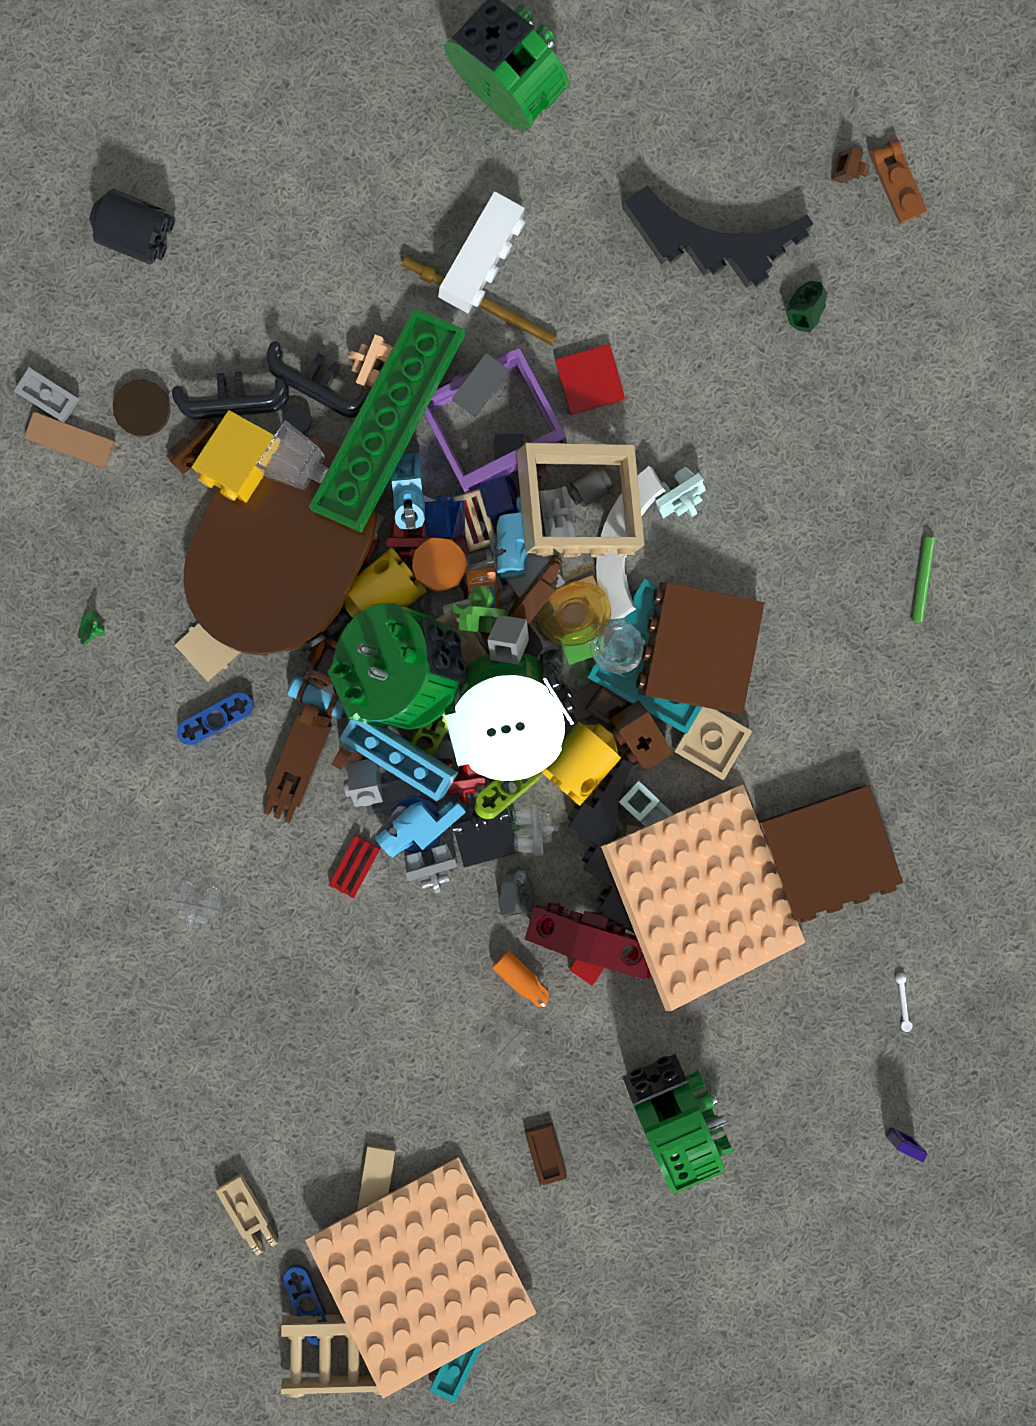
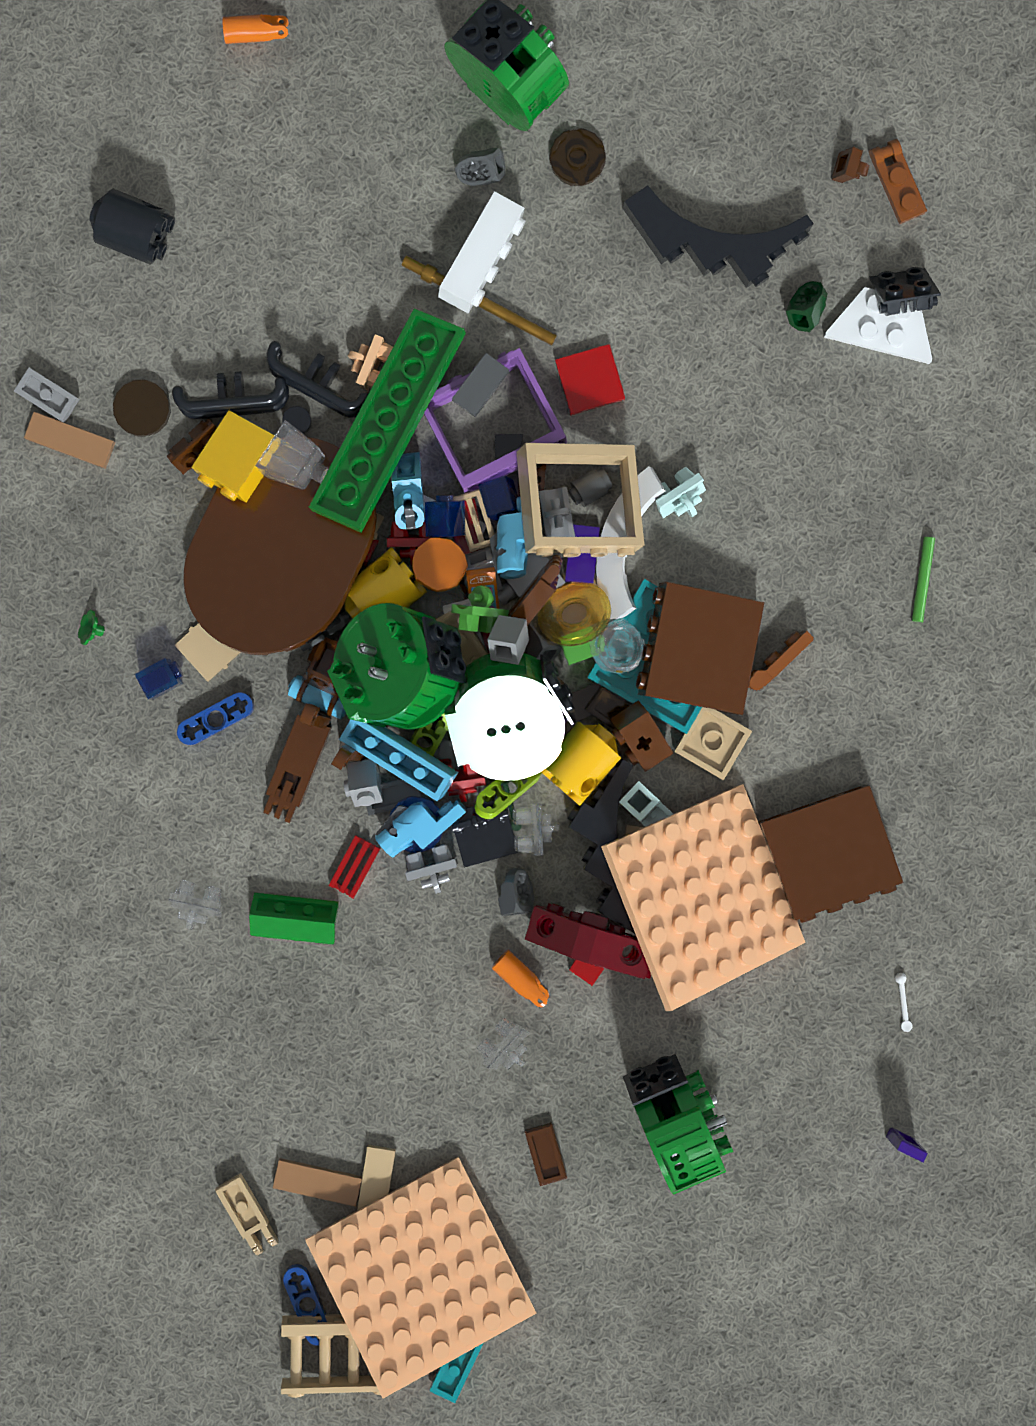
none -> clear blue brick [134,658,183,700]
none -> orange piece [222,14,289,44]
none -> green panel [249,892,339,945]
none -> medium nougat tile [273,1158,362,1207]
none -> dark grey rock [454,148,505,186]
none -> dark brown tile [550,128,606,186]
none -> dark purple tile [565,524,600,585]
none -> dark orange hinge [748,630,814,691]
none -> white wing [824,287,932,364]
none -> black hinge [869,267,941,316]

